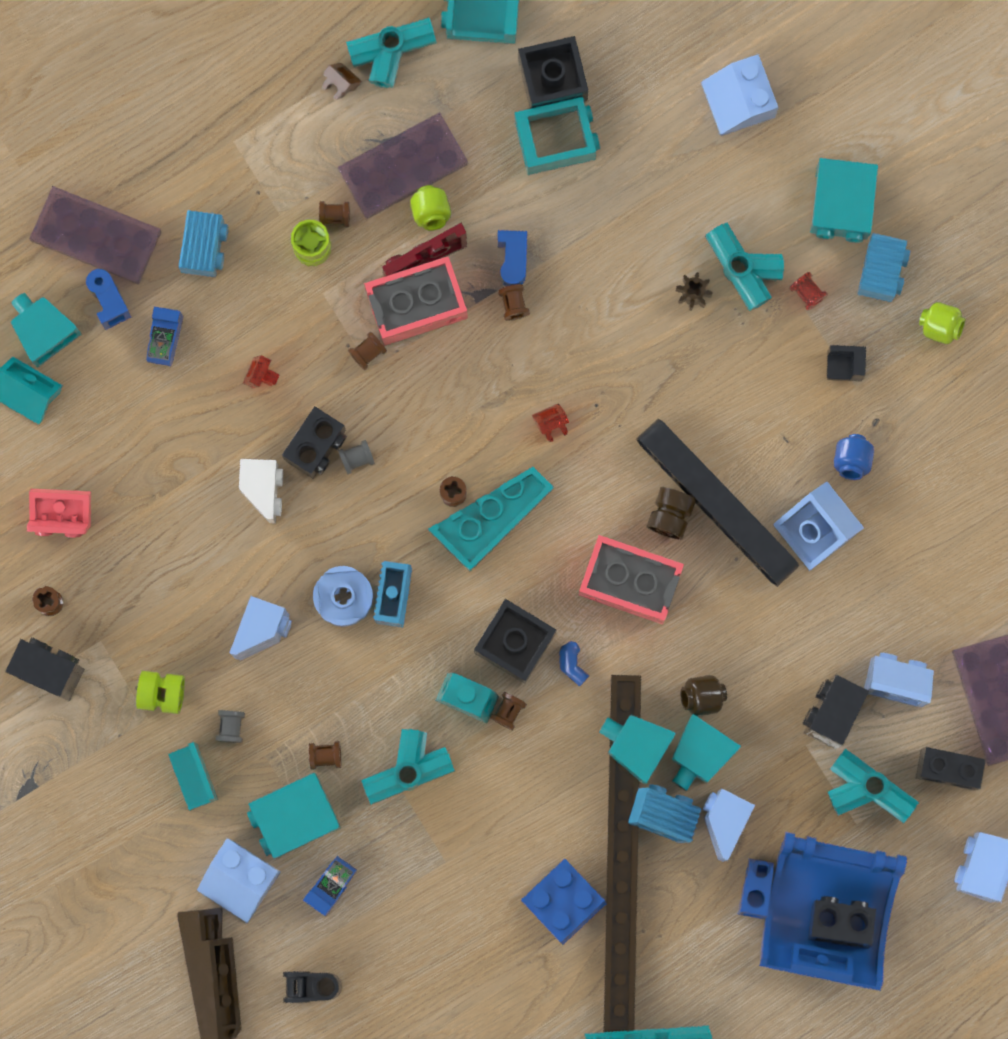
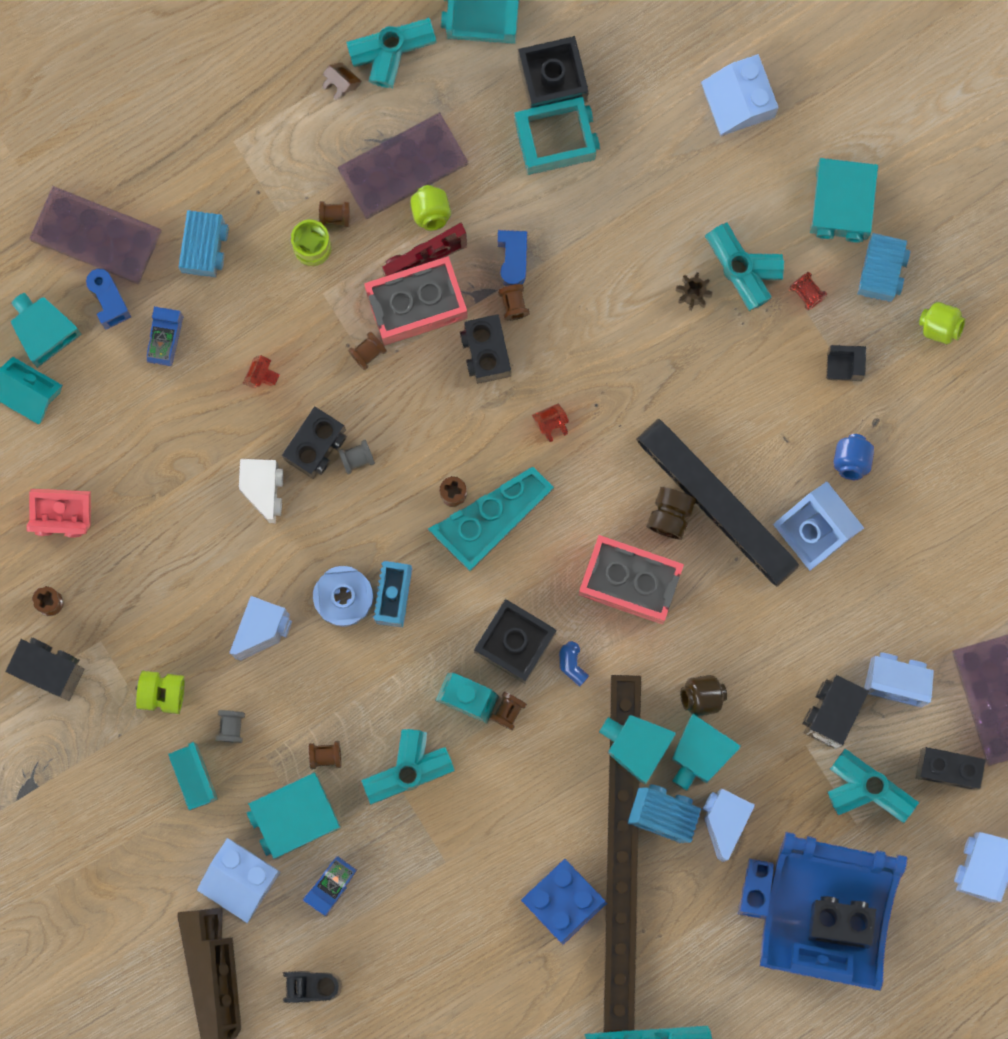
none -> black brick [460,314,511,384]

